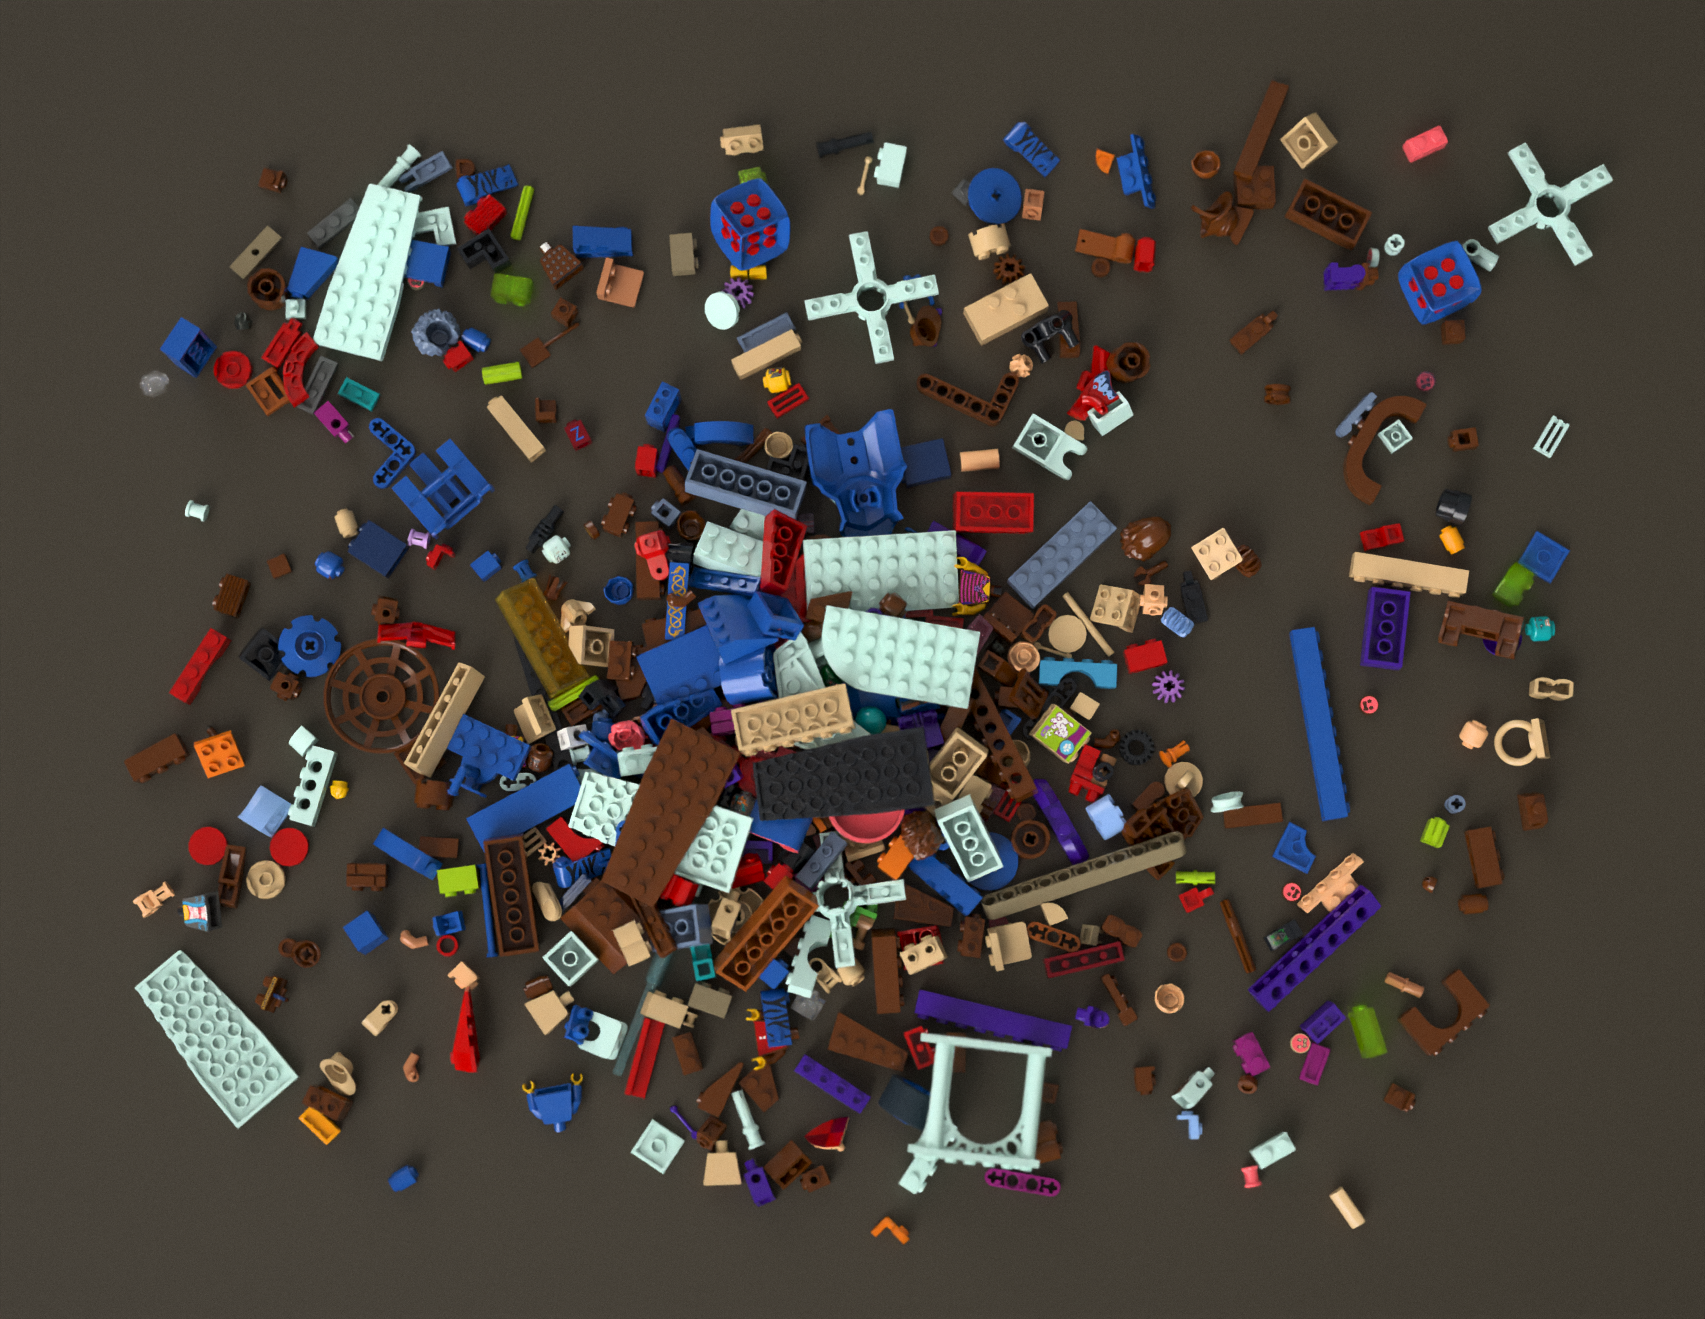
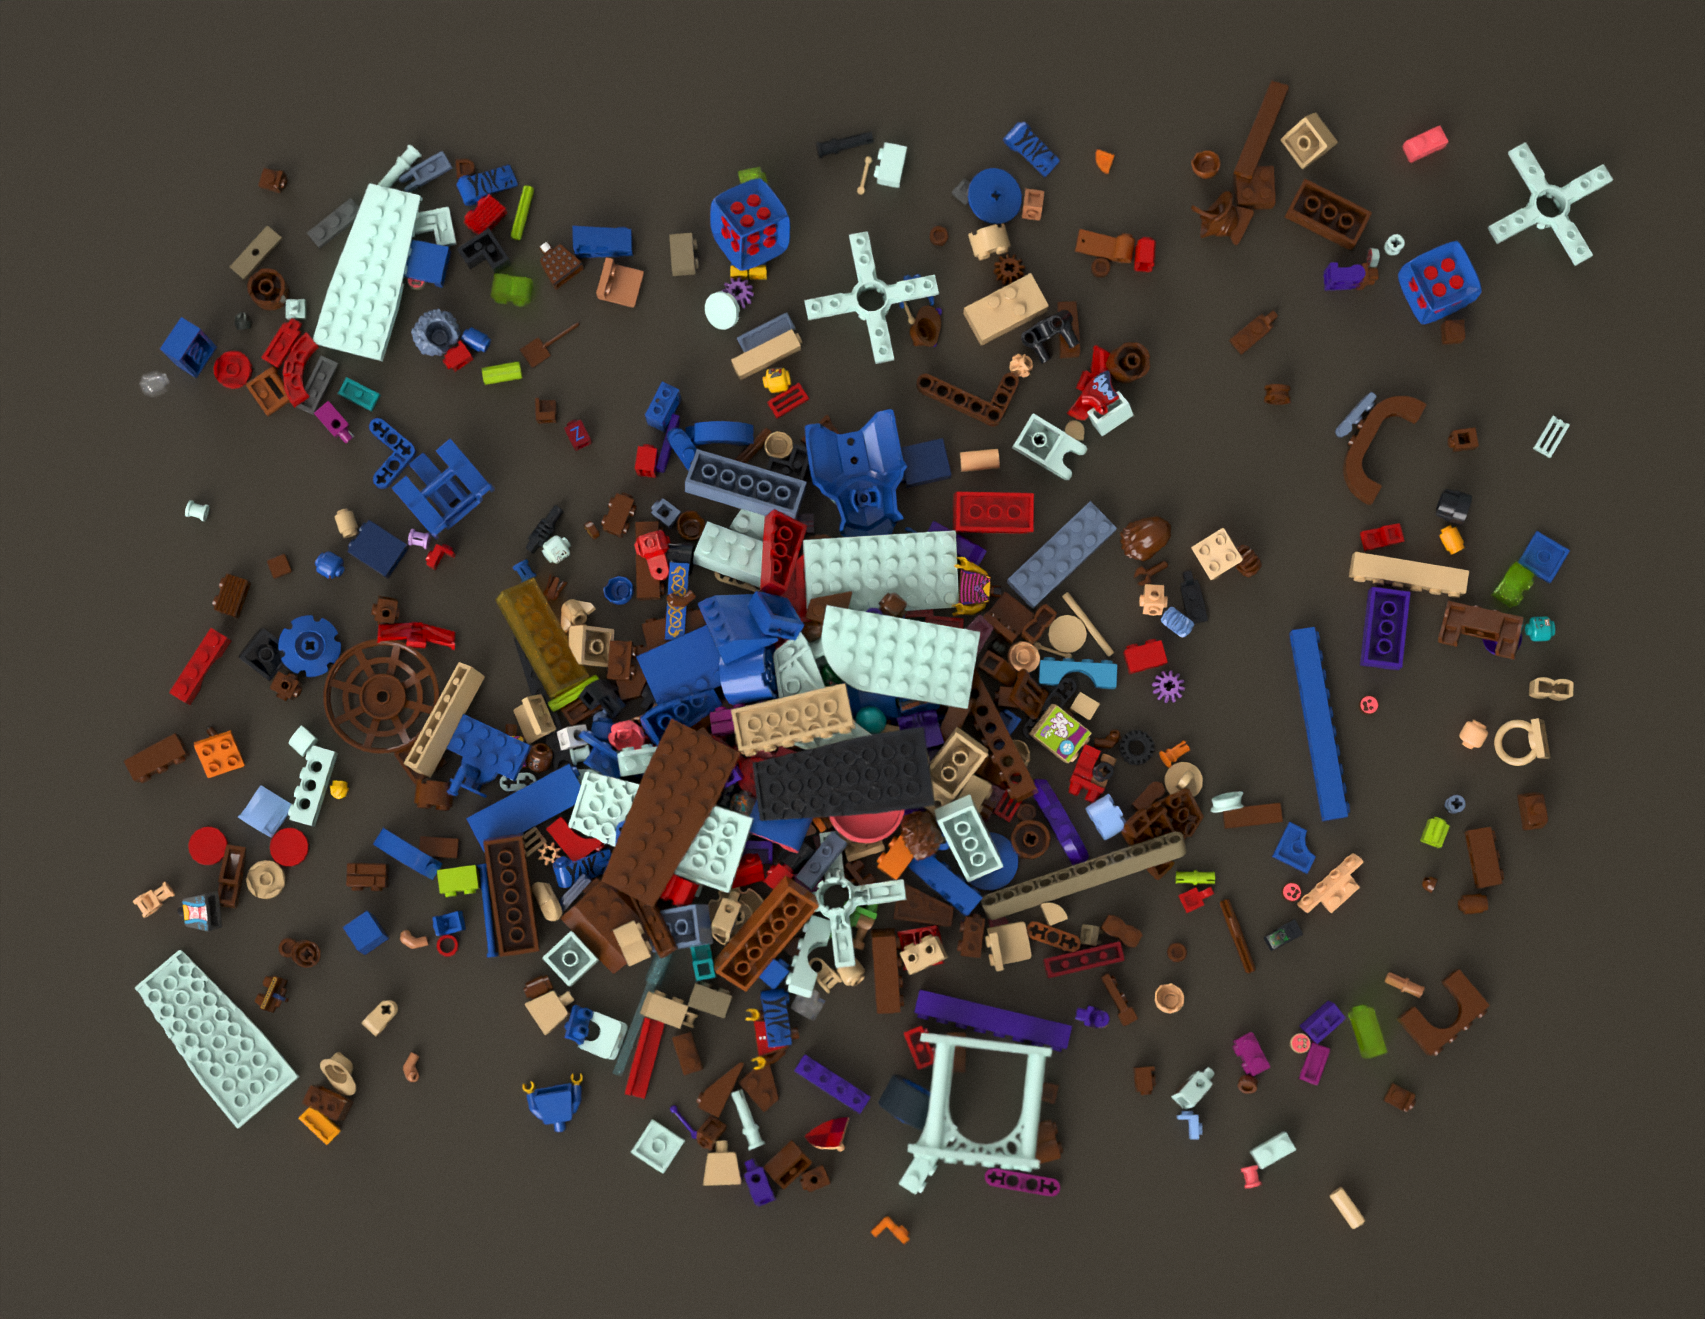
blue slope [287,247,339,299] -> none
blue brick [388,1165,419,1192] -> none
light nougat brick [448,961,480,991] -> none
red wedge [450,986,481,1073] -> none
blue brick [470,551,502,582] -> none
tan brick [487,395,546,463] -> none
reddish brown brick [551,297,579,328] -> none
reddish brown axle [663,465,697,506] -> none
blue tile [688,567,761,596] -> none
tan brick [720,125,763,155] -> none
reddish brown wedge [828,1012,908,1072] -> none
tan bracket [1090,584,1140,633] -> none
blue bracket [1117,134,1156,209] -> none
dark purple brick [1248,885,1382,1012] -> none
light aqua piece [1378,420,1413,454] -> none
tile [1416,371,1436,391] -> none
light aqua piece [1462,239,1499,271] -> none

